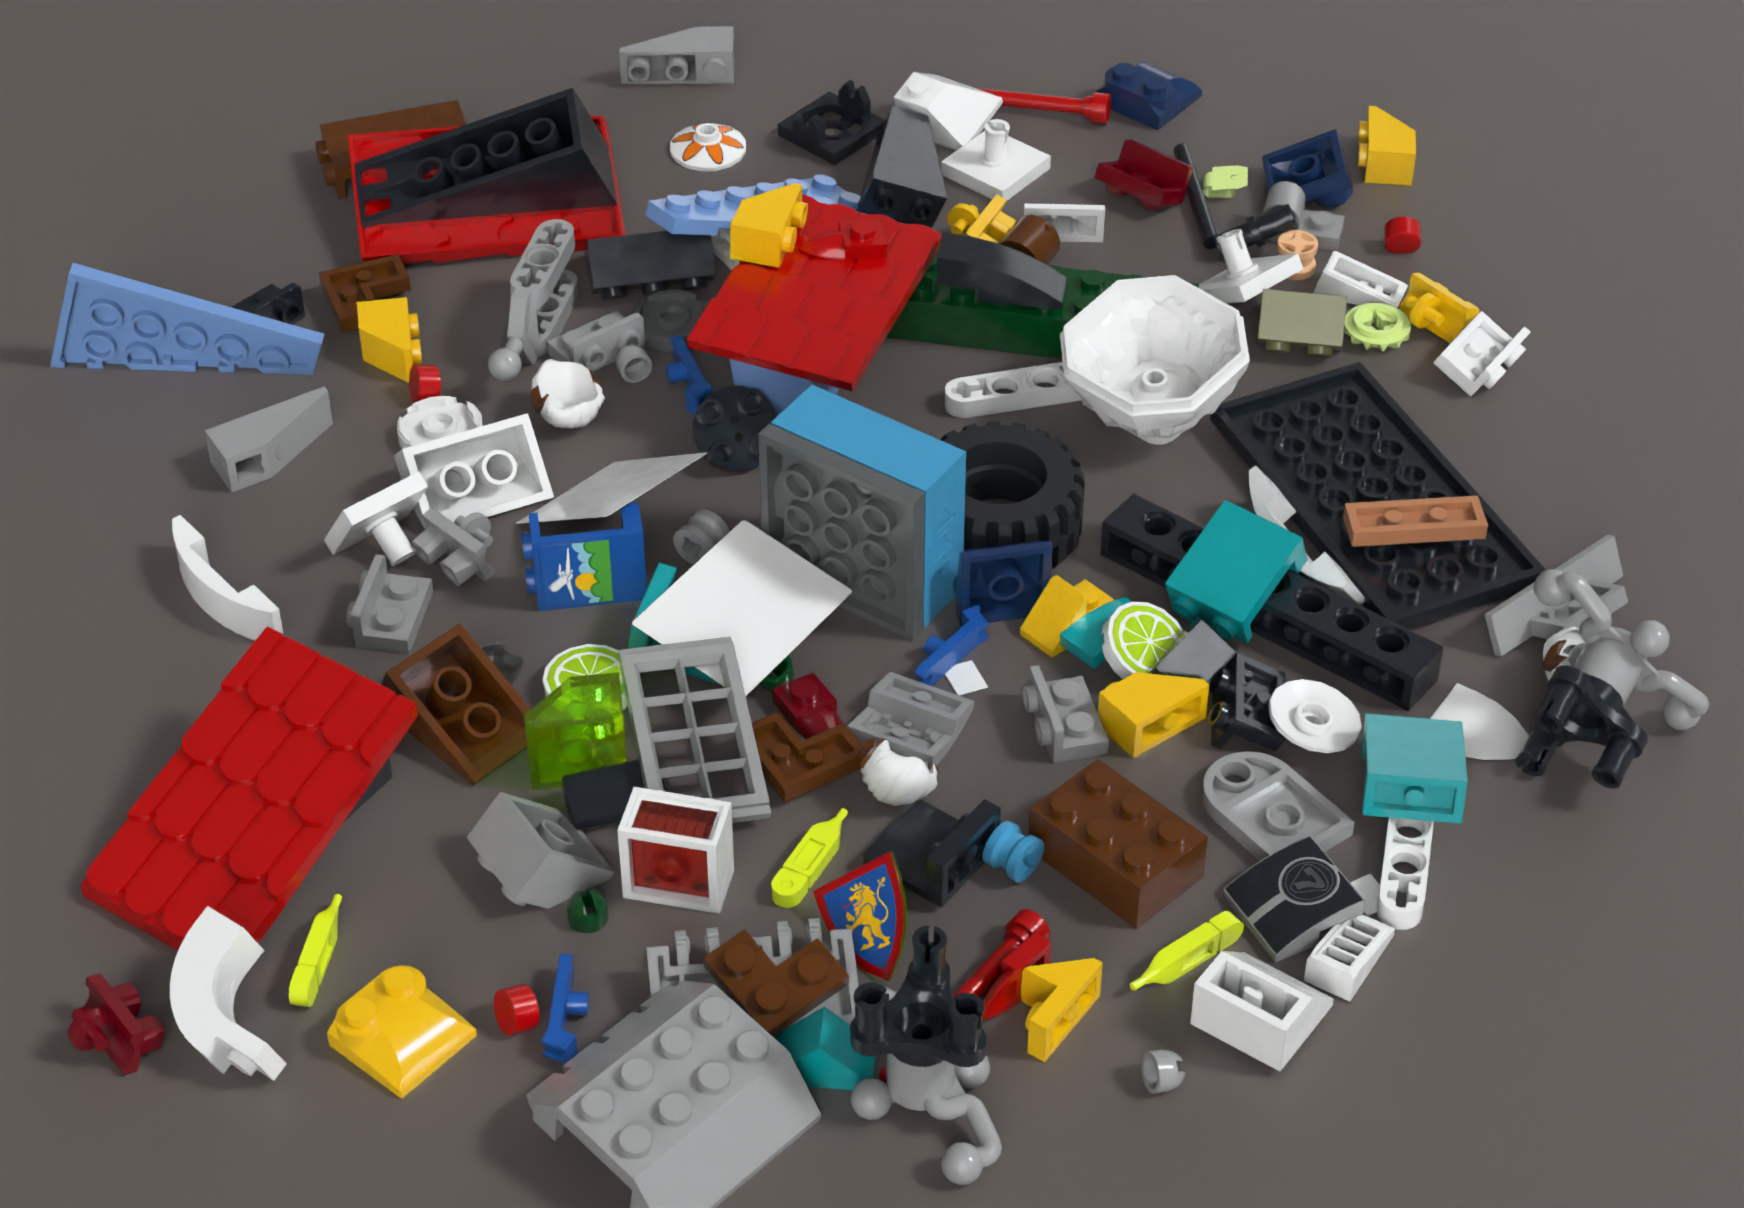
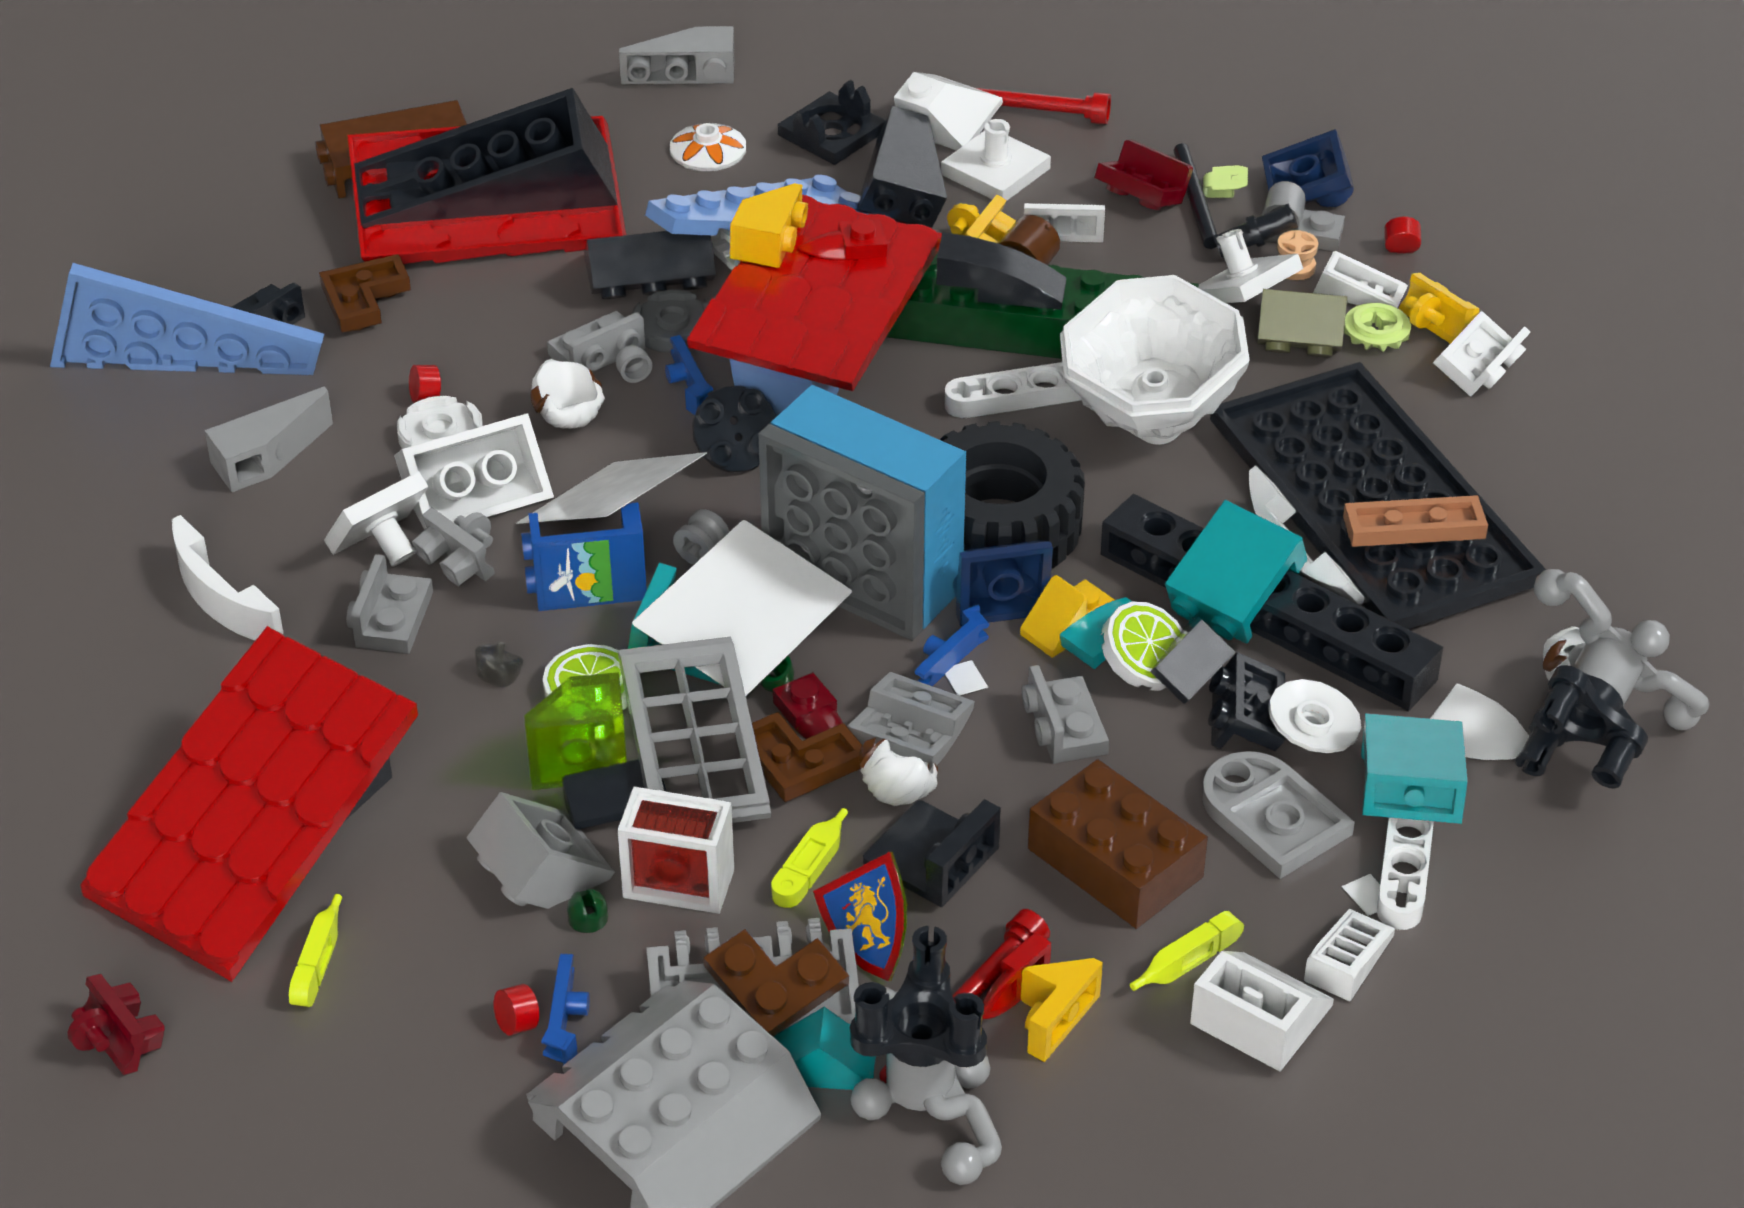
white arch [170,906,287,1081] -> none
yellow slope [327,965,477,1099] -> none
yellow slope [357,297,422,383] -> none
reddish brown slope [381,623,548,786] -> none
light grey piece [488,219,579,381] -> none
dark azure wheel [983,820,1044,883] -> none
dark blue slope [1097,61,1202,130] -> none
yellow slope [1098,672,1209,758] -> none
light grey hinge [1141,1049,1185,1094] -> none
black slope [1223,835,1365,963] -> none
yellow slope [1357,106,1416,186] -> none
light grey bracket [1485,535,1628,657] -> none

